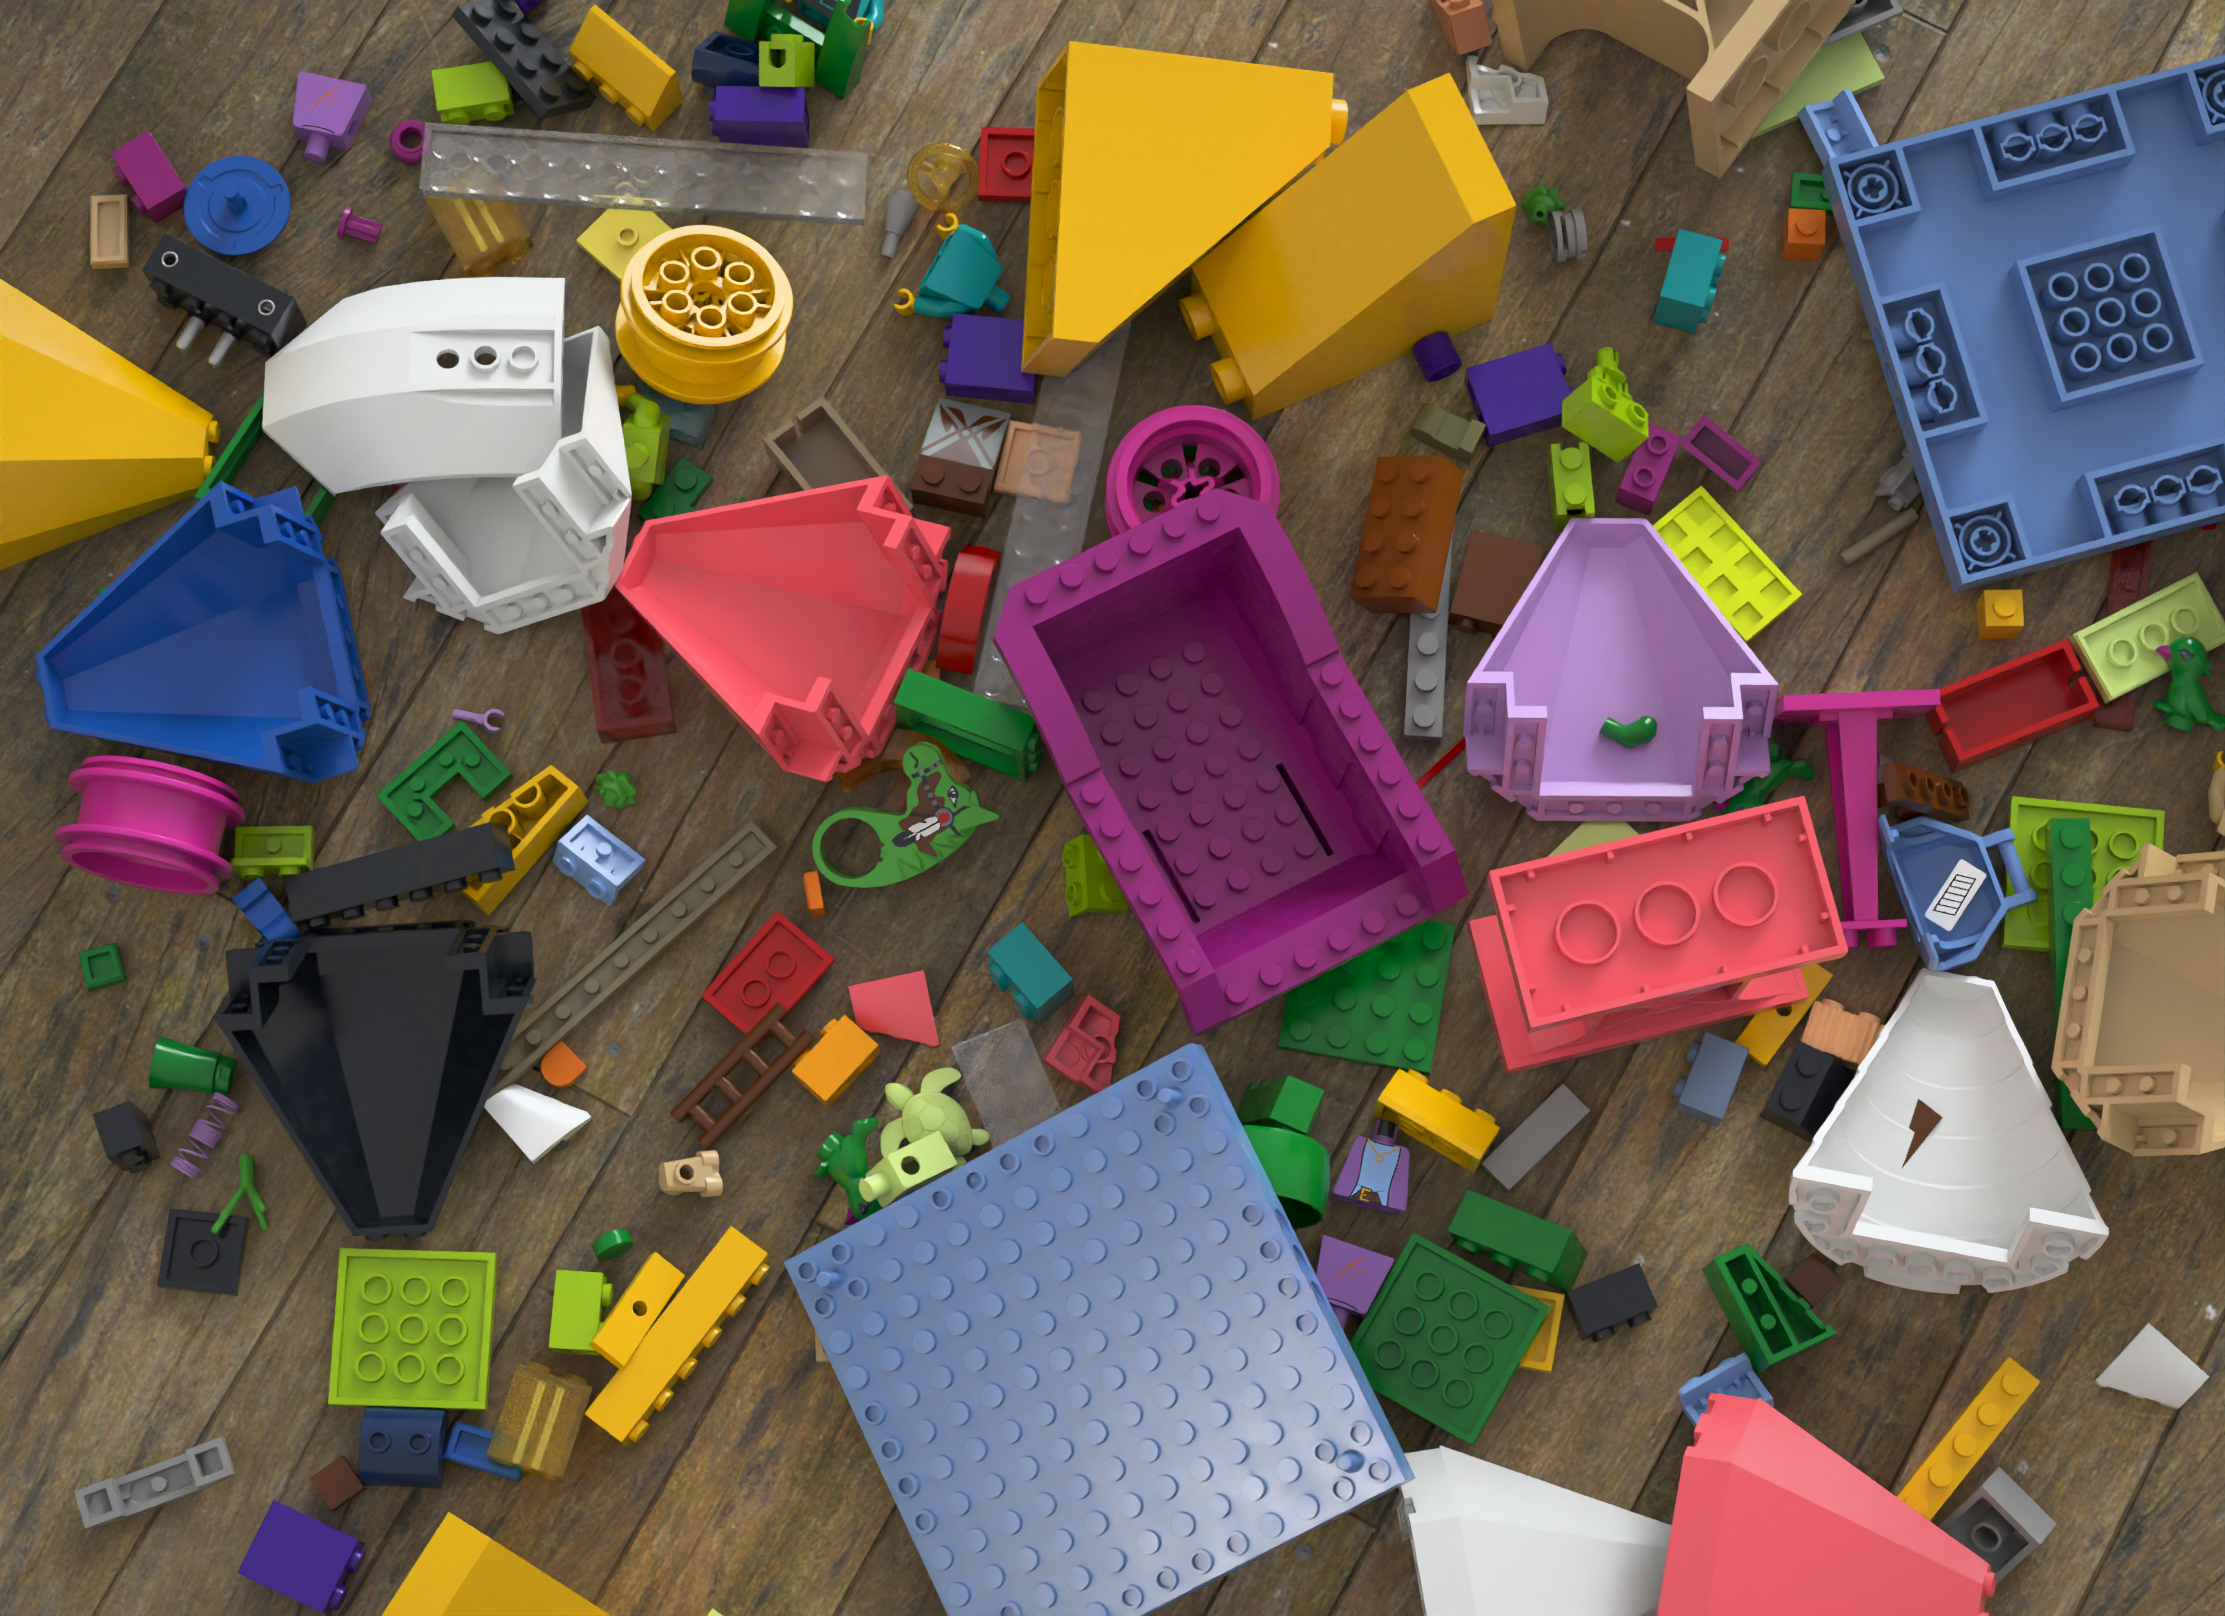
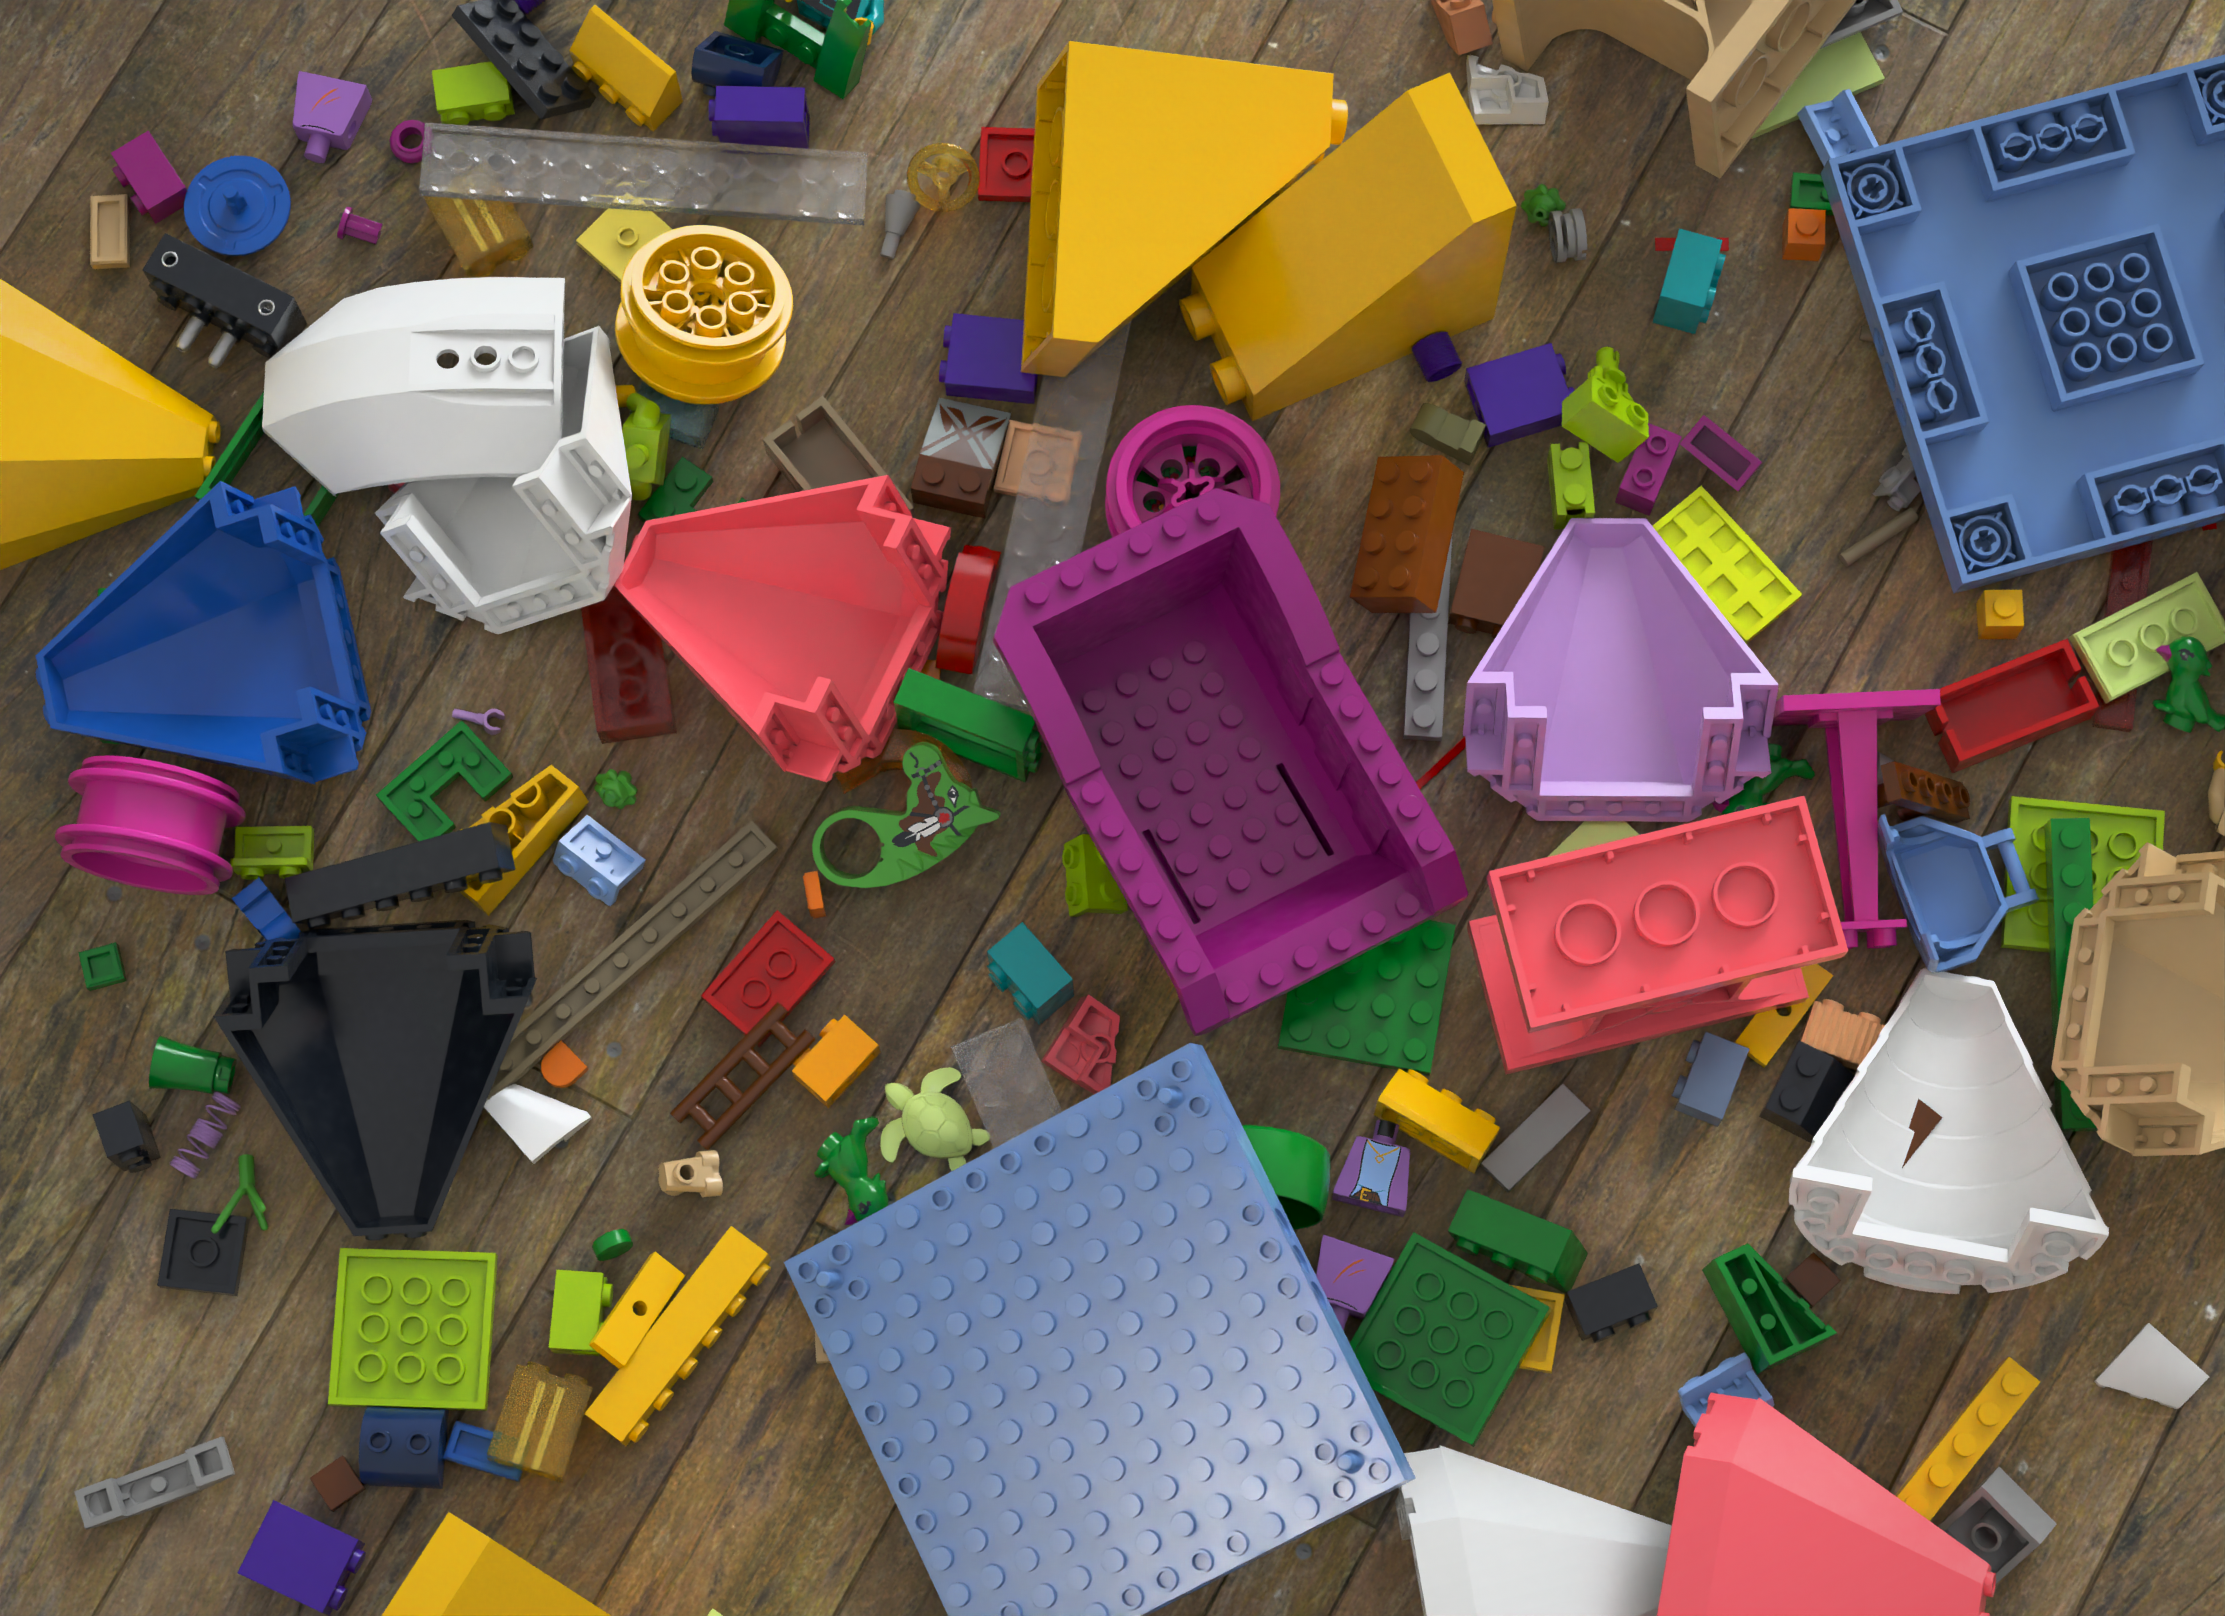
lime brick [759,34,815,87] -> none
coral slope [848,970,940,1048] -> none
yellowish green torso [859,1130,958,1208] -> none
teal torso [893,213,1011,318] -> none
green wedge [1236,1075,1325,1137] -> none
green arm [1599,716,1658,748] -> none
white sticker [1925,859,1986,931] -> none

